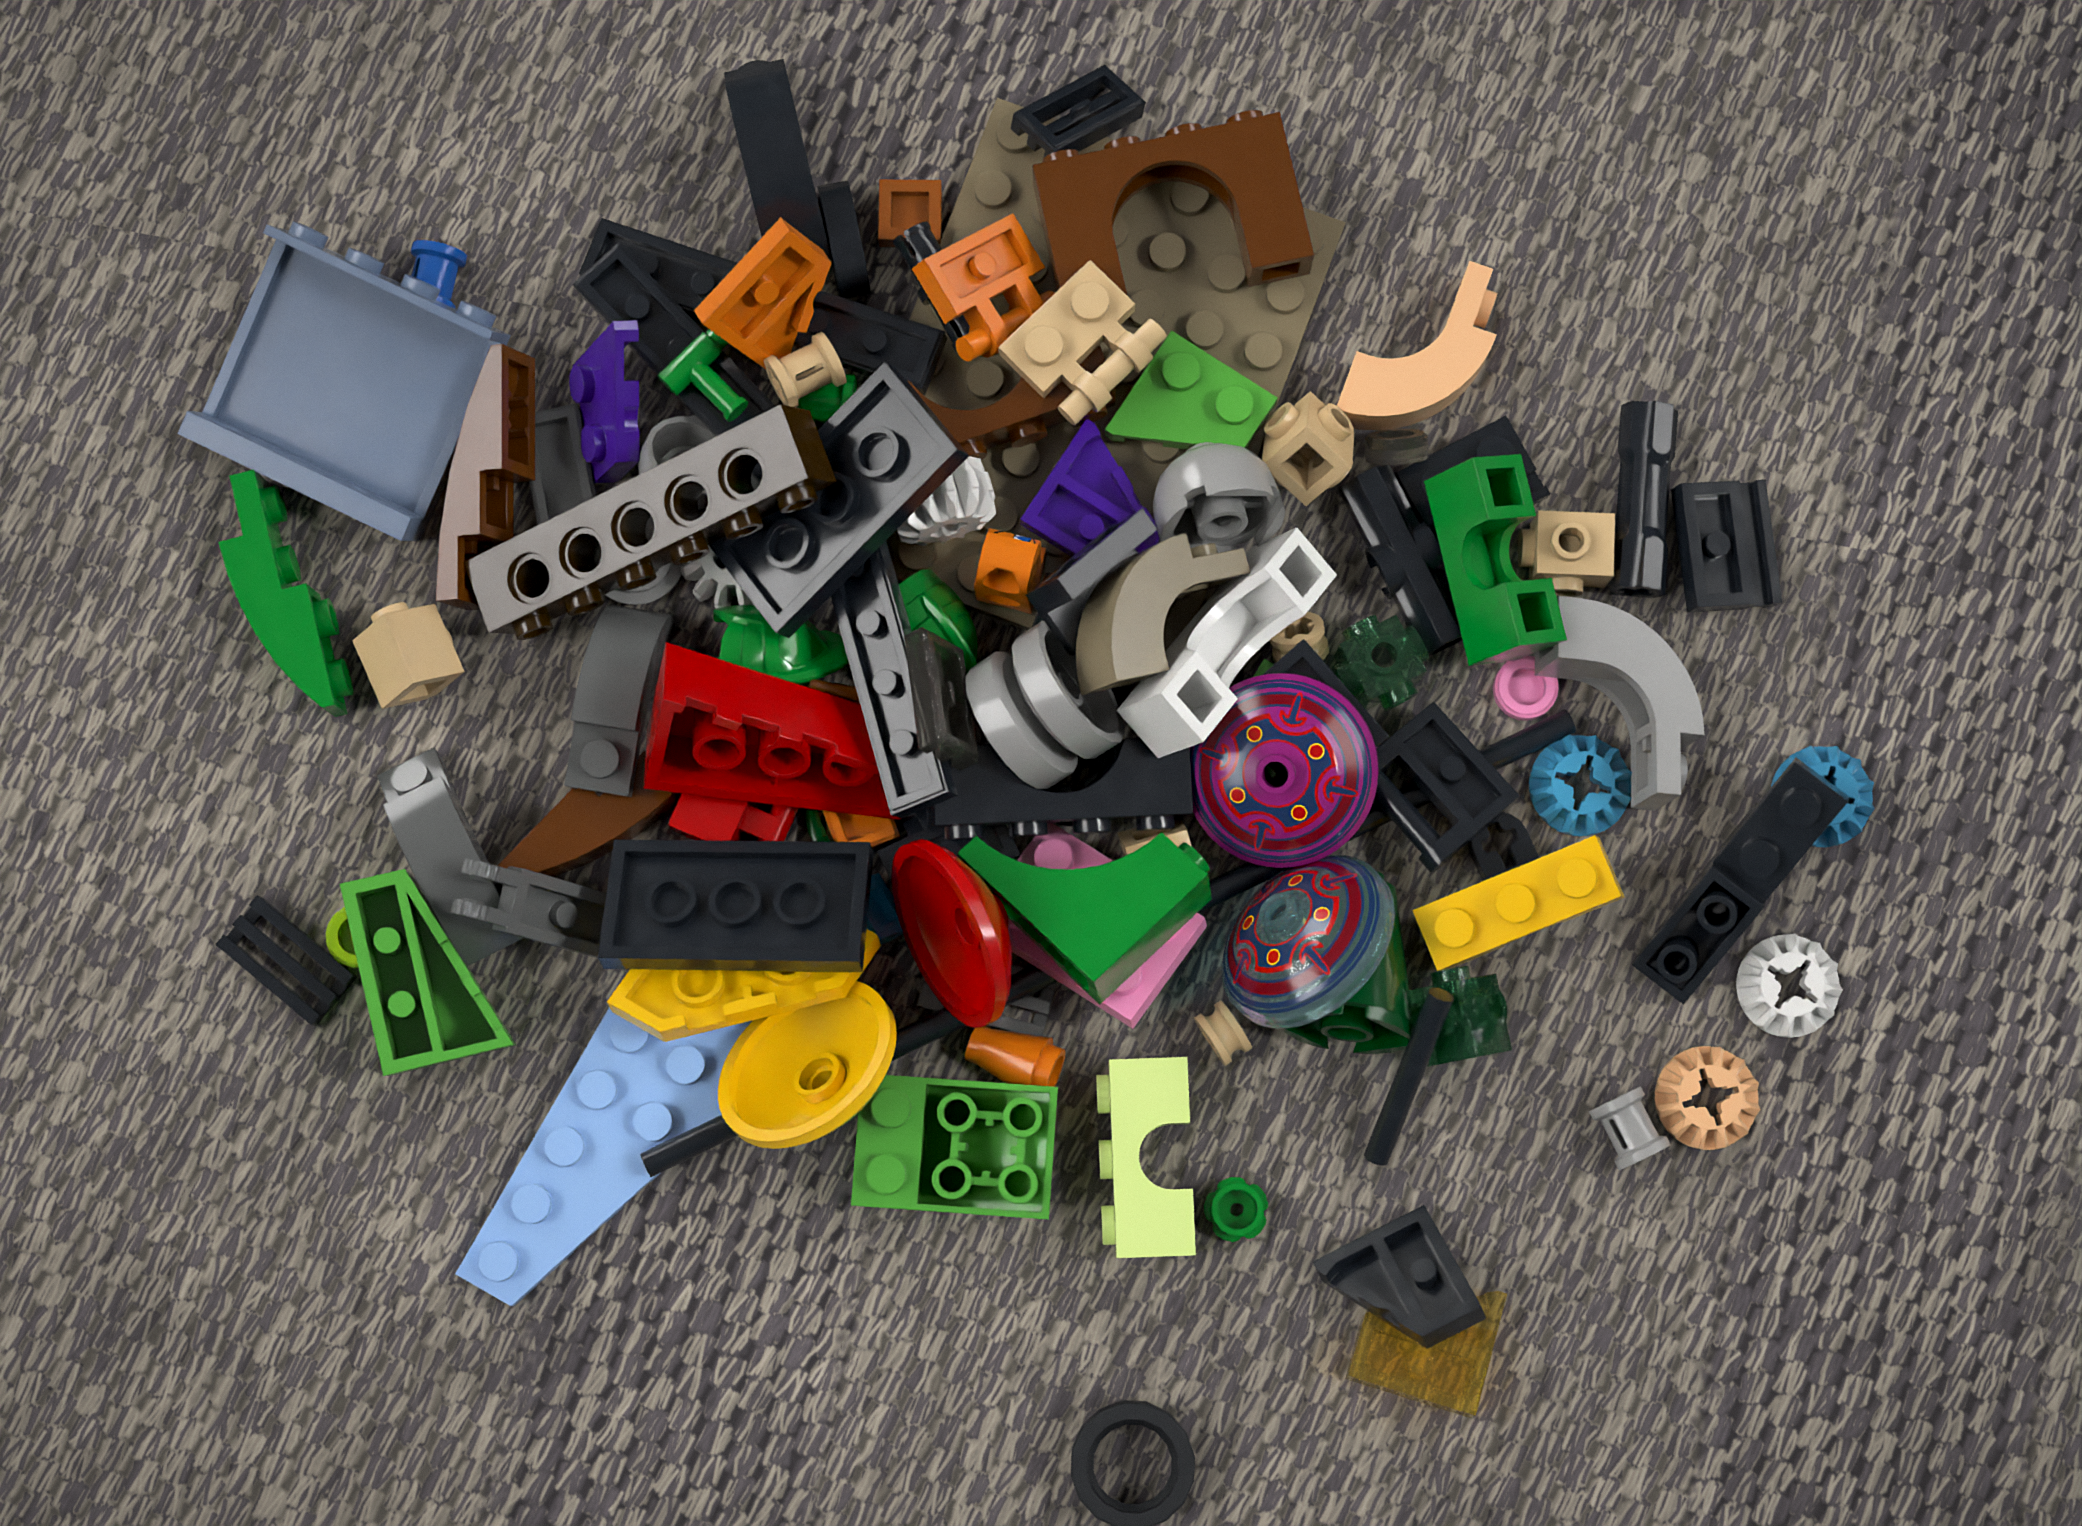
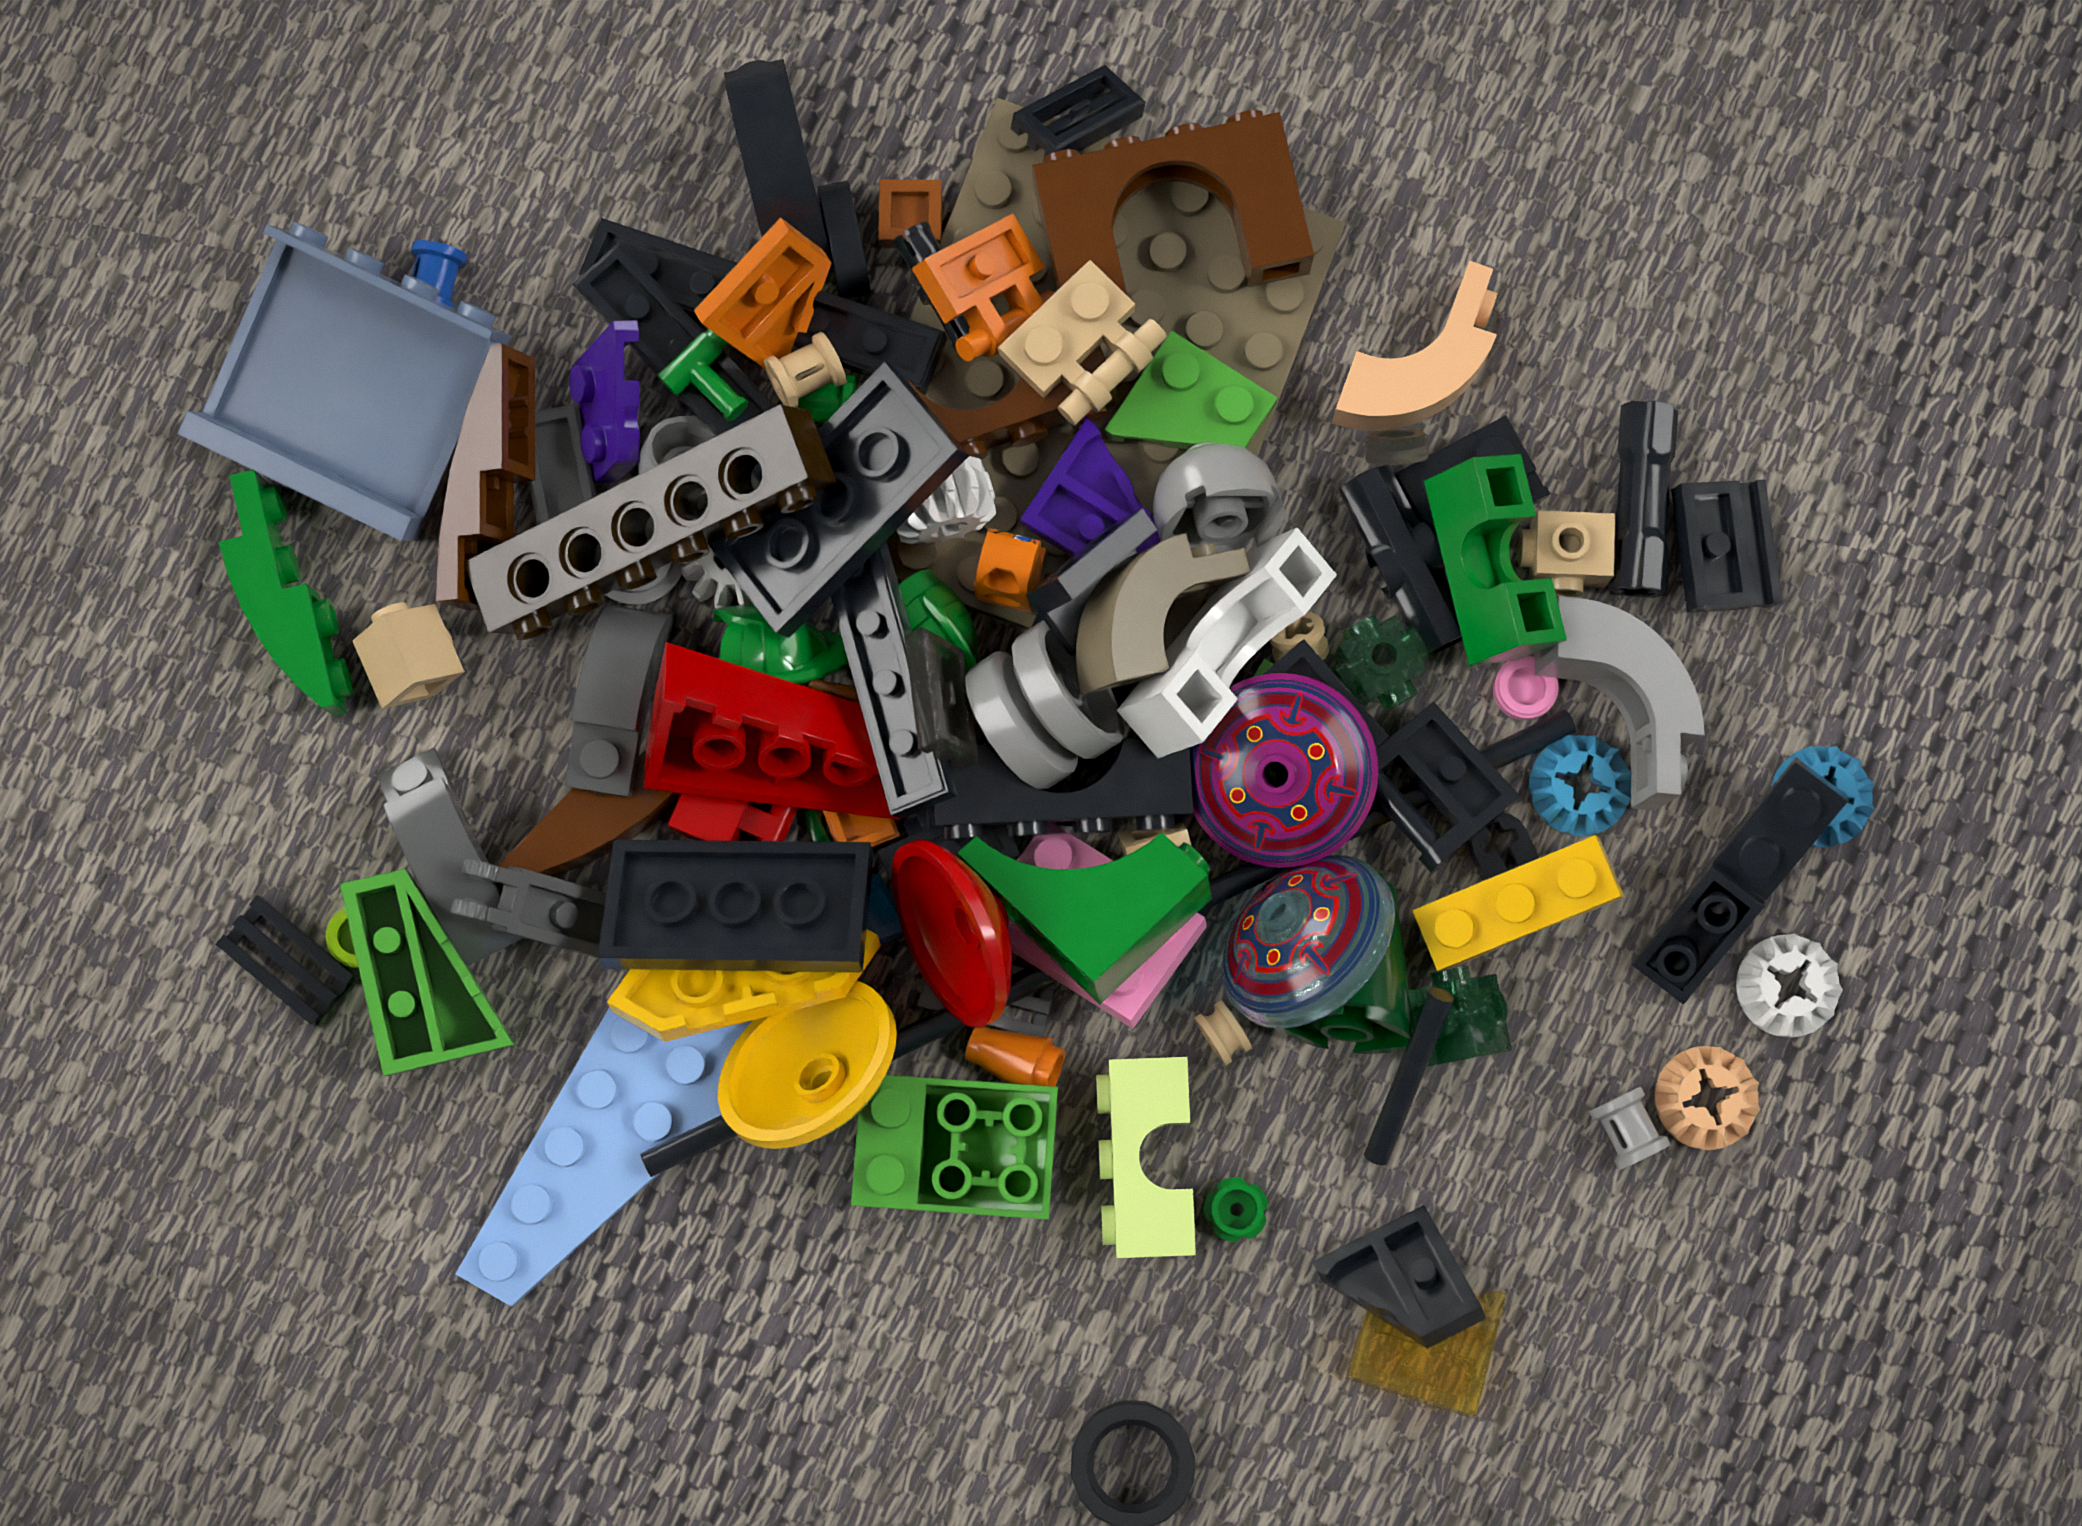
tan brick [1262,391,1354,506] -> none

